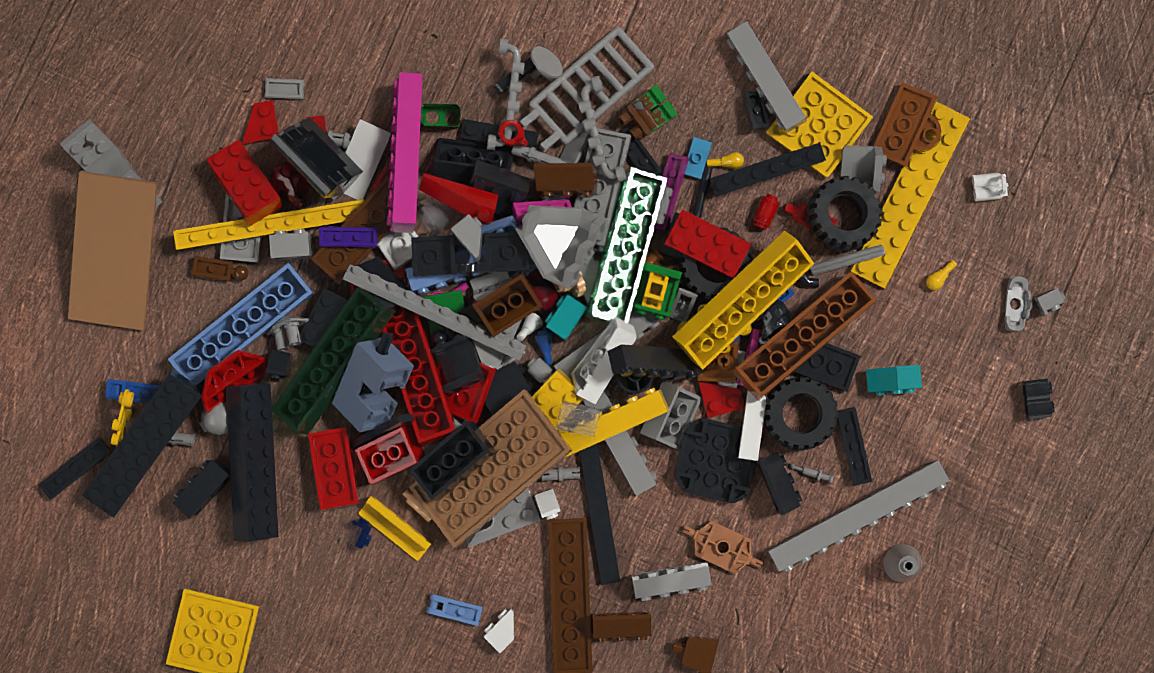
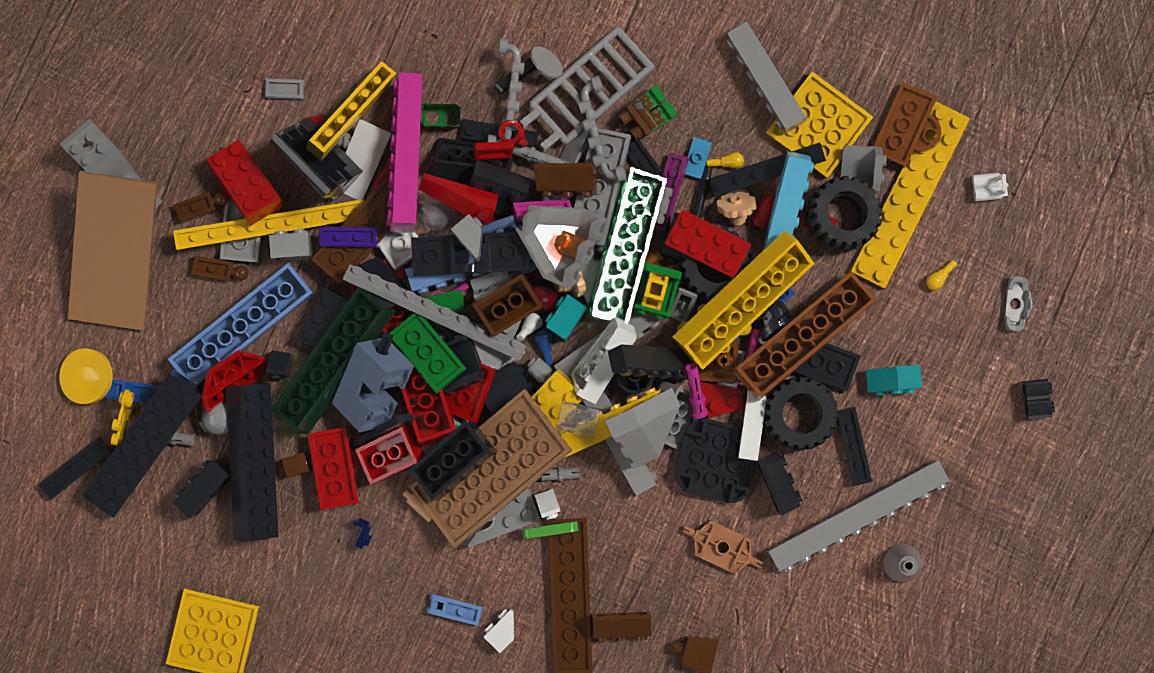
red wing [243,100,280,145] -> none
light grey connector [267,316,309,352] -> none
dark red helmet [268,162,309,208] -> none
yellow panel [359,496,432,561] -> none
black tile [580,443,620,585] -> none
light grey wedge [631,561,712,601] -> none
black plate [742,92,771,131] -> none
light grey piece [790,463,834,484] -> none
black arm [797,273,819,288] -> none
light grey axle [810,245,885,275] -> none
light grey brick [1034,288,1066,316] -> none
none -> yellow piece [59,348,113,404]
none -> reddish brown plate [174,190,230,223]
none -> reddish brown brick [280,452,311,478]
none -> yellow brick [306,61,396,161]
none -> green tile [389,312,467,394]
none -> red tile [473,141,514,160]
none -> bright green beam [522,521,579,539]
none -> clear orange brick [554,230,584,261]
none -> light grey panel [605,388,681,469]
none -> dark pink pin [685,363,708,419]
none -> light nougat plant [717,192,756,225]
none -> medium azure brick [761,151,814,252]

